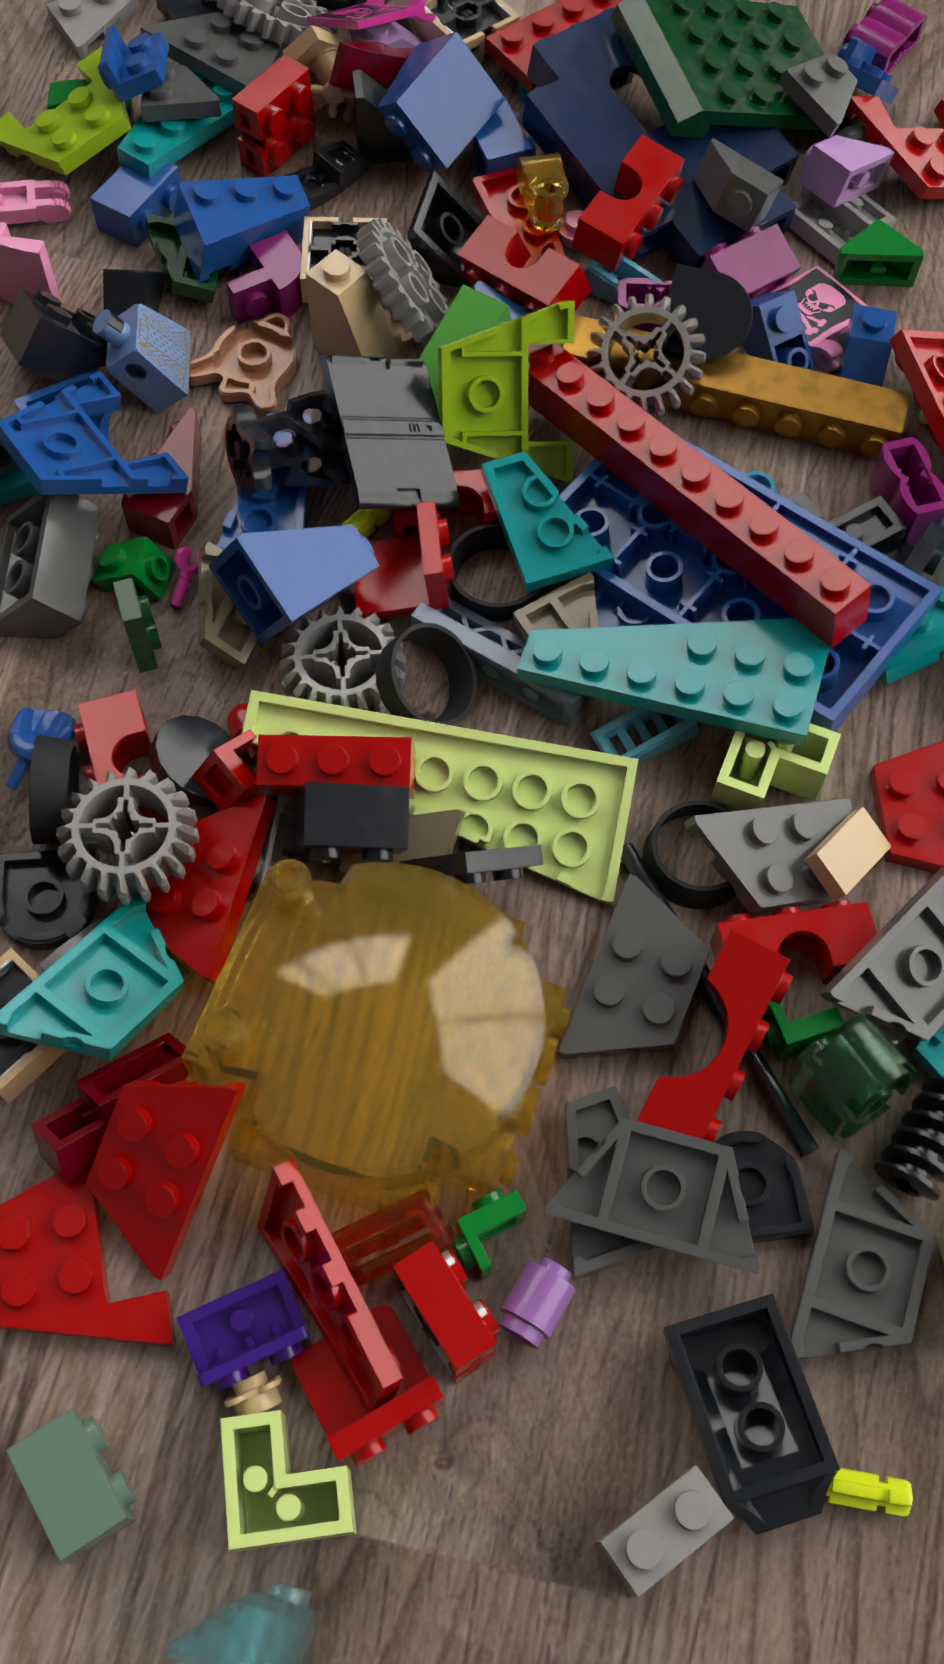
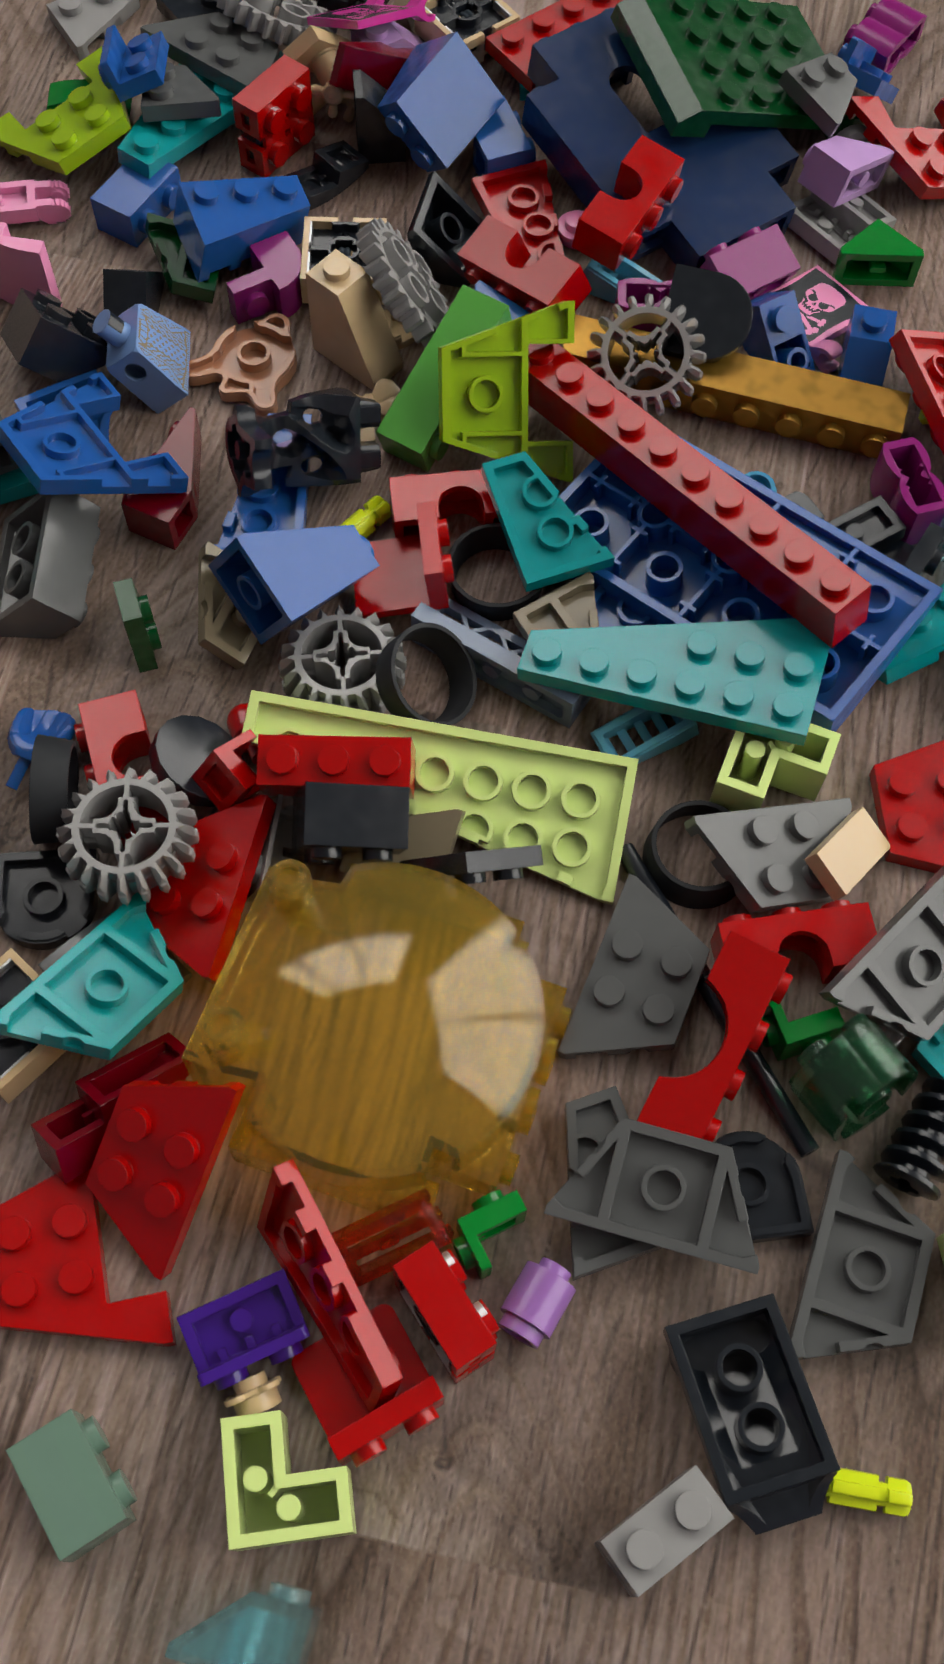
green bracket [92,536,174,600] -> none
dark pink hand [170,546,199,609] -> none
piece [320,354,459,509] -> none
clear yellow piece [516,153,569,232] -> none
dark grey slope [693,138,784,233] -> none

